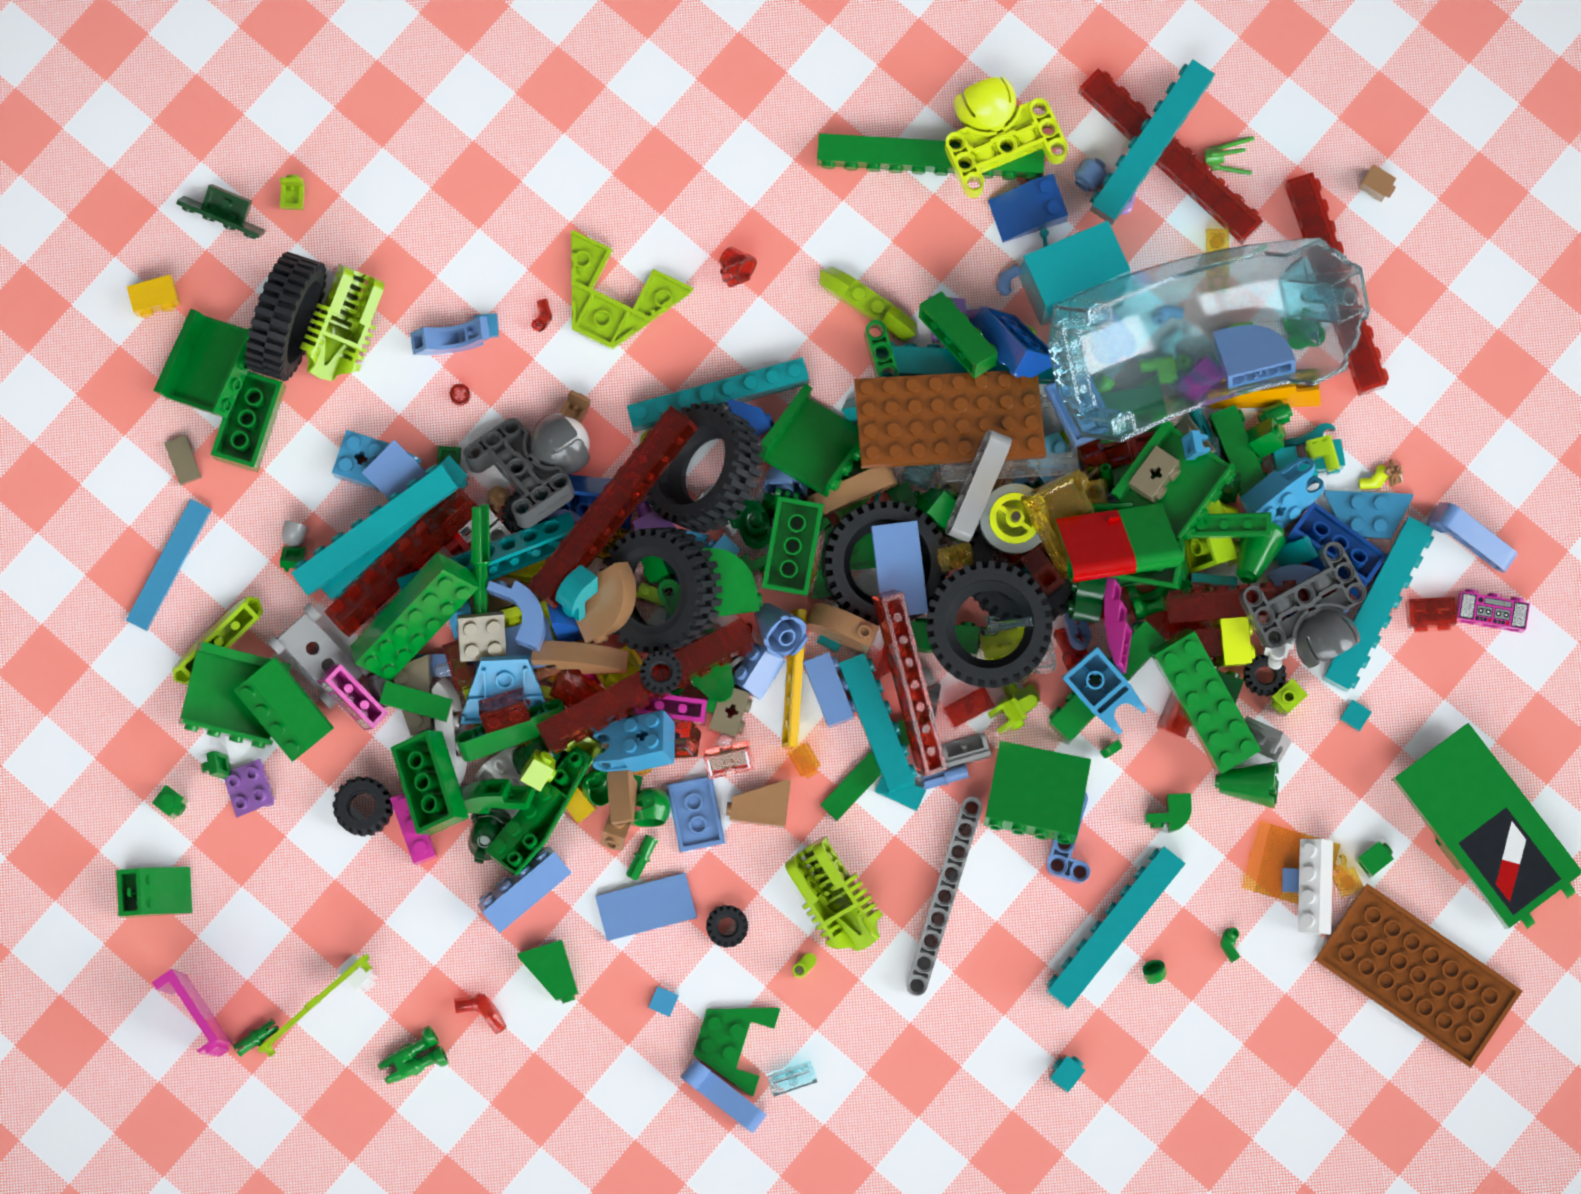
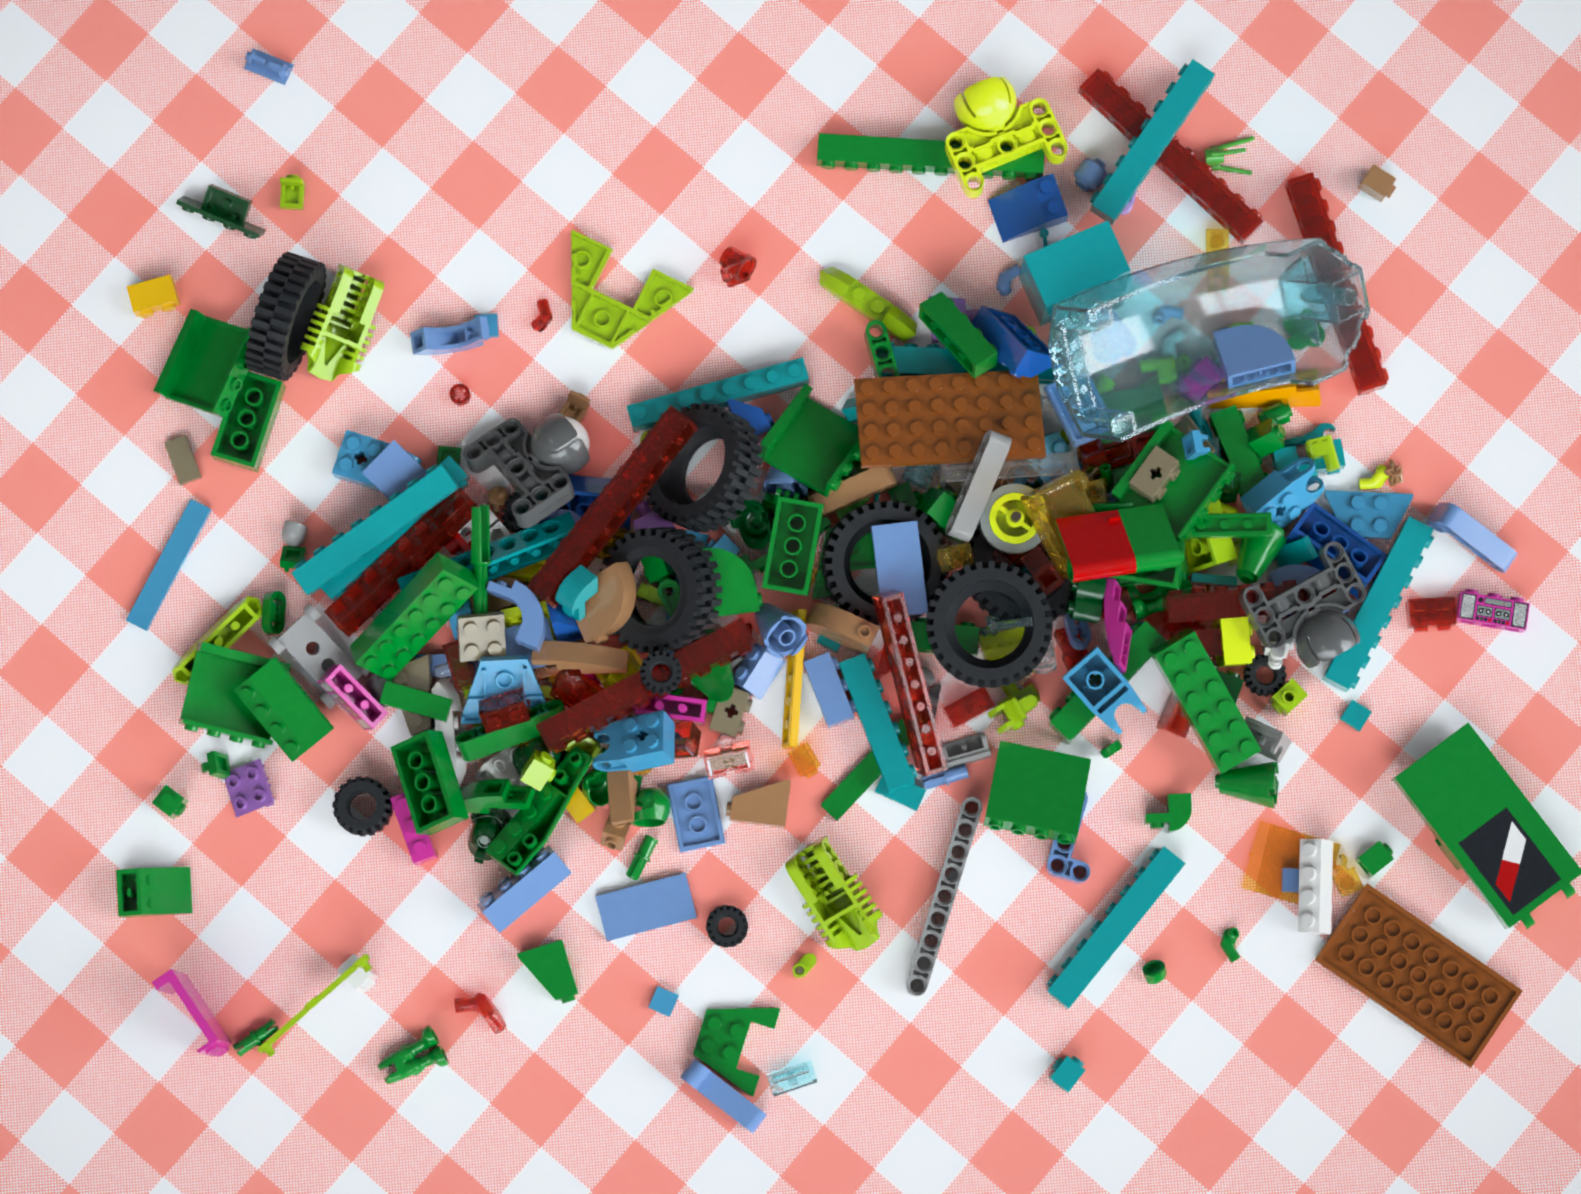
none -> medium blue hinge [244,48,294,85]
none -> green beam [261,591,286,635]

